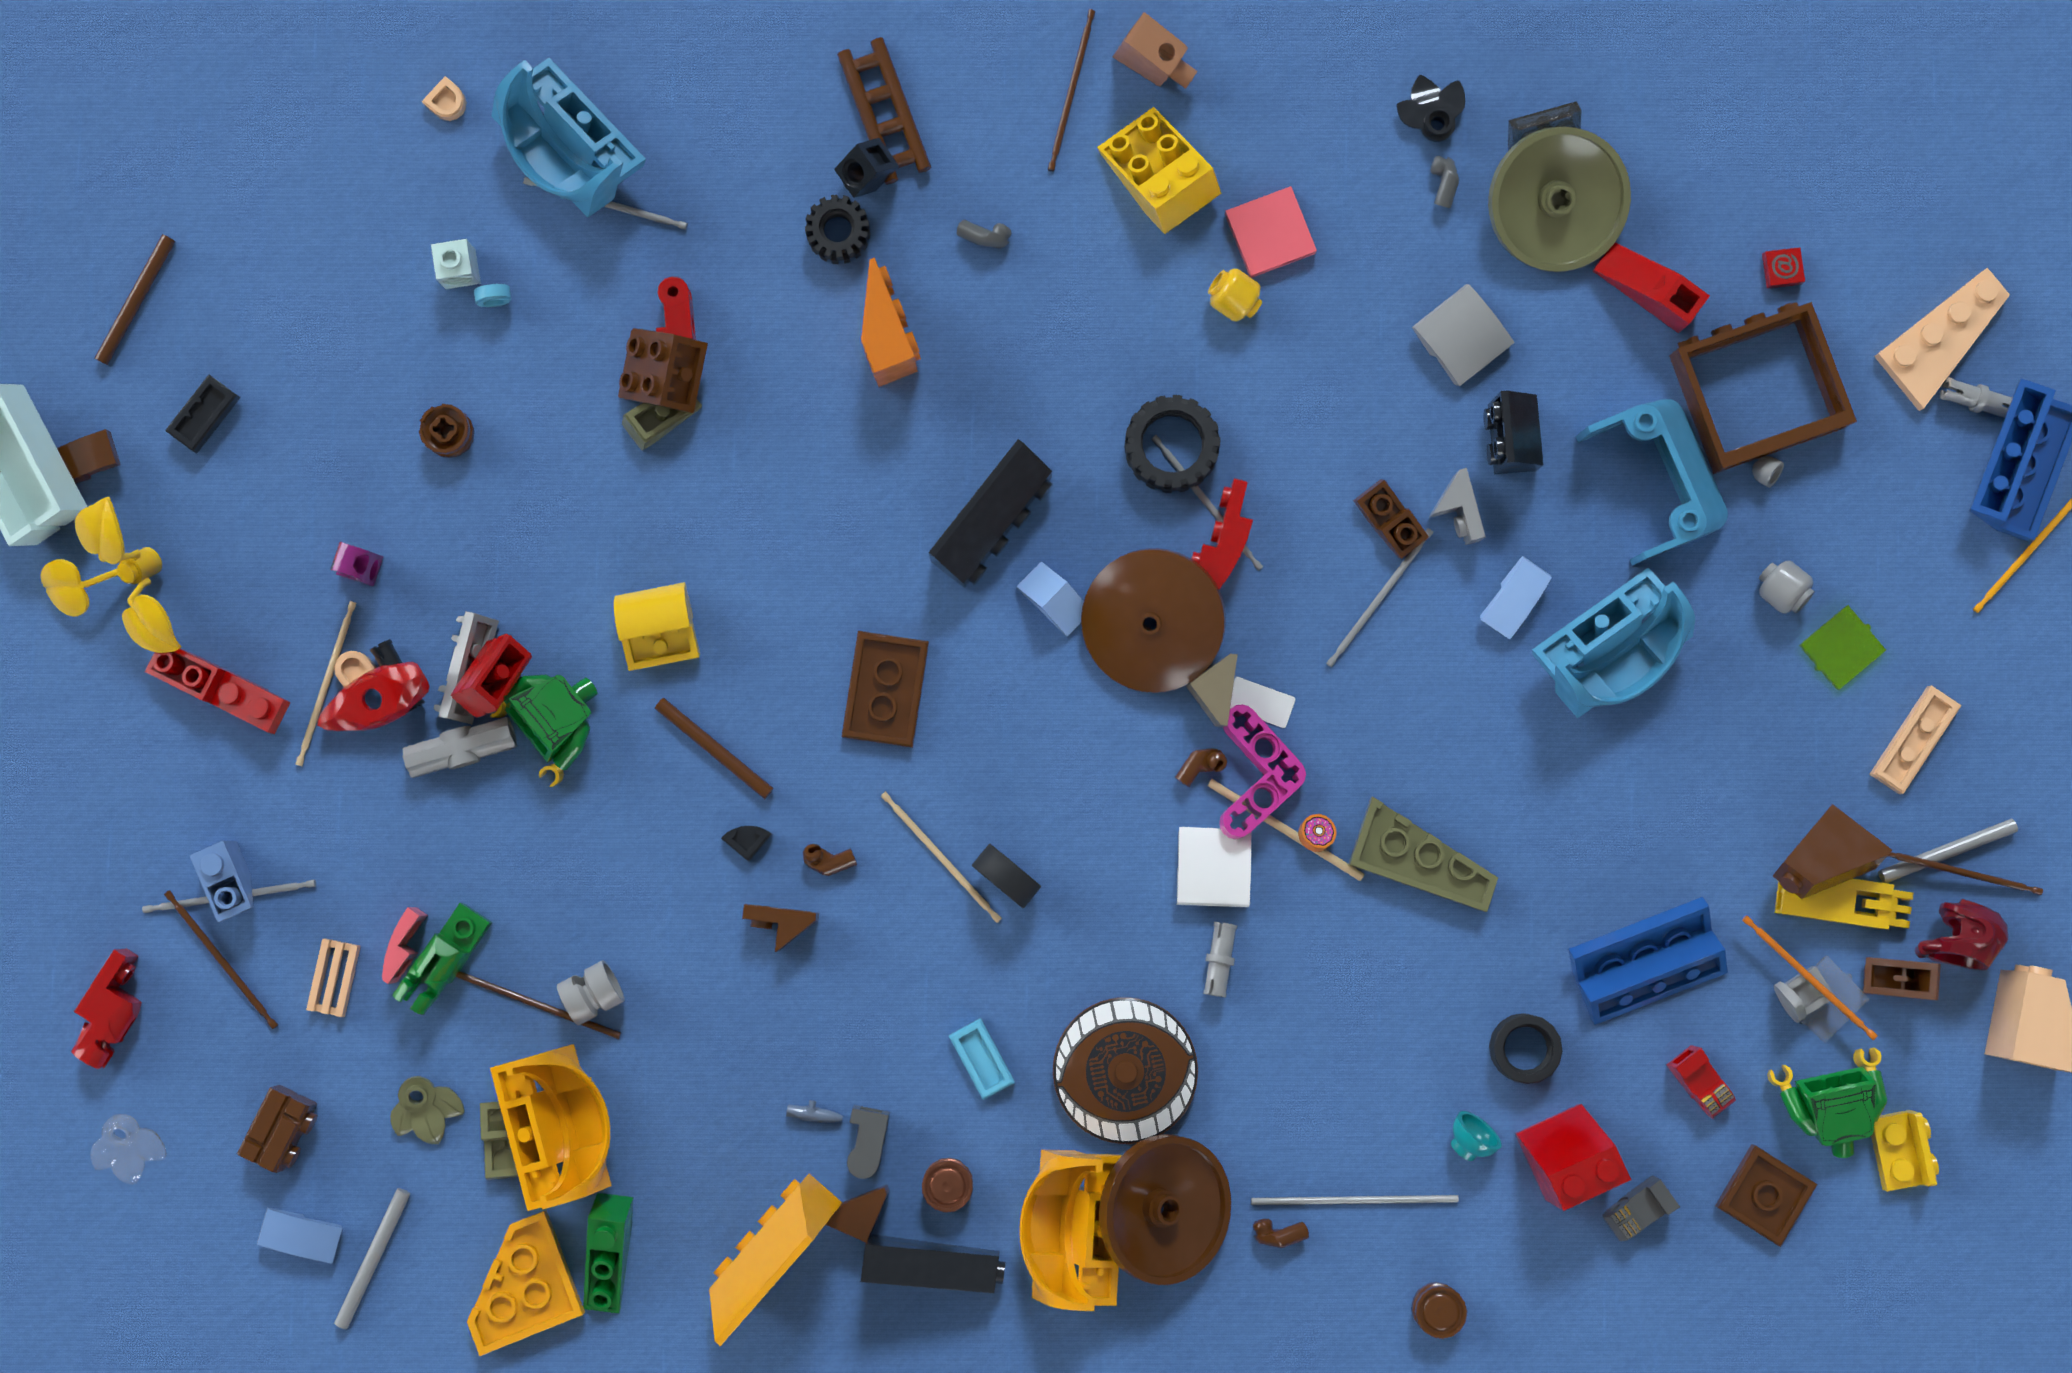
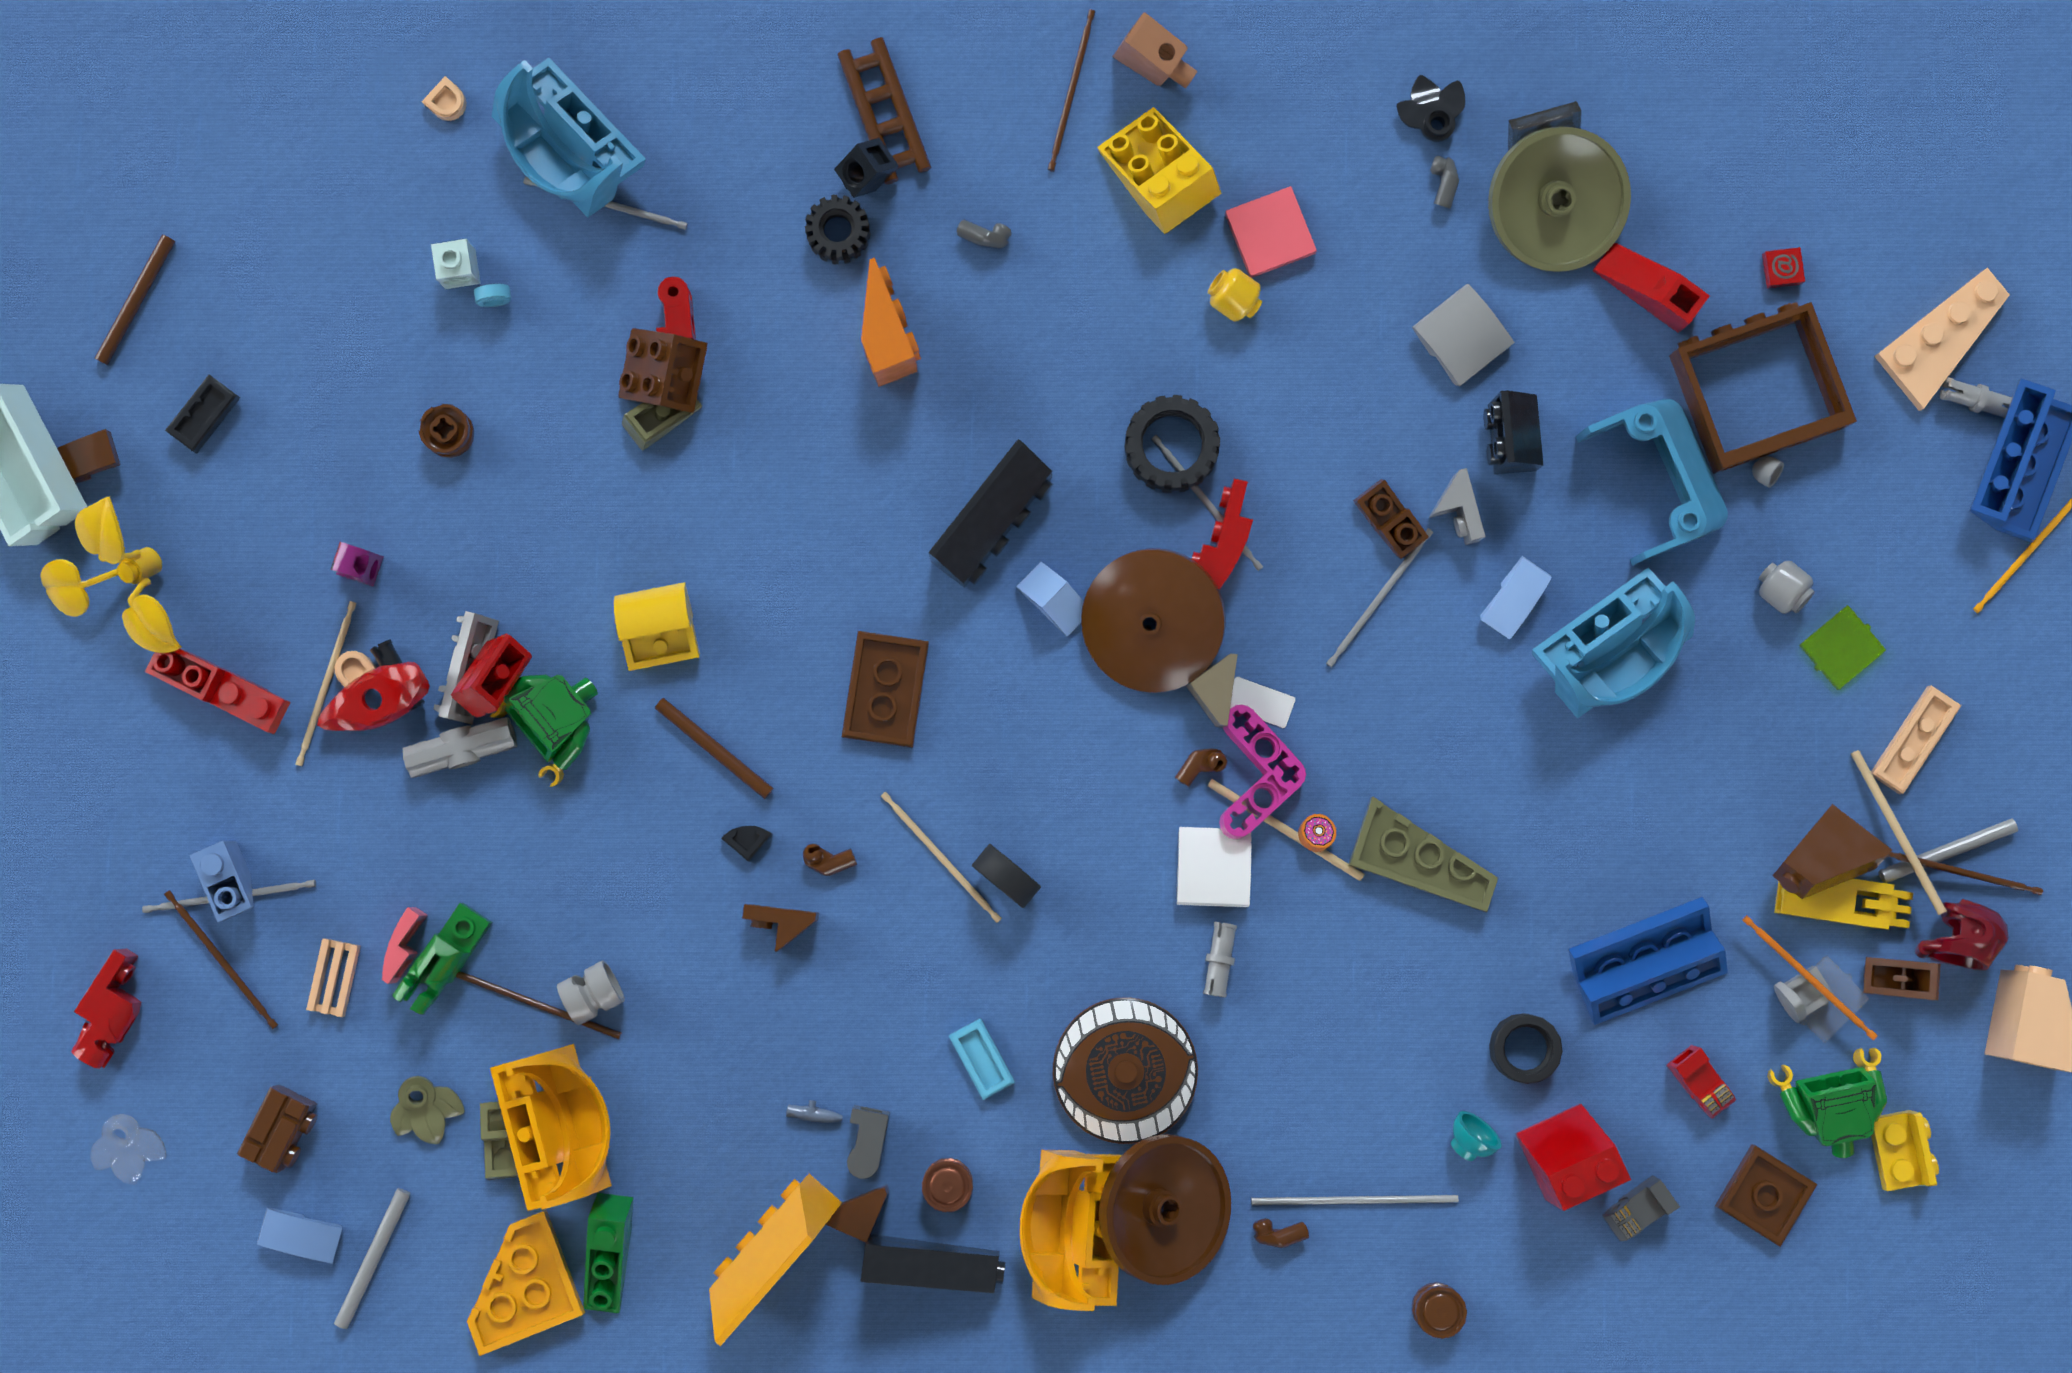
none -> tan axle [1851,750,1947,915]

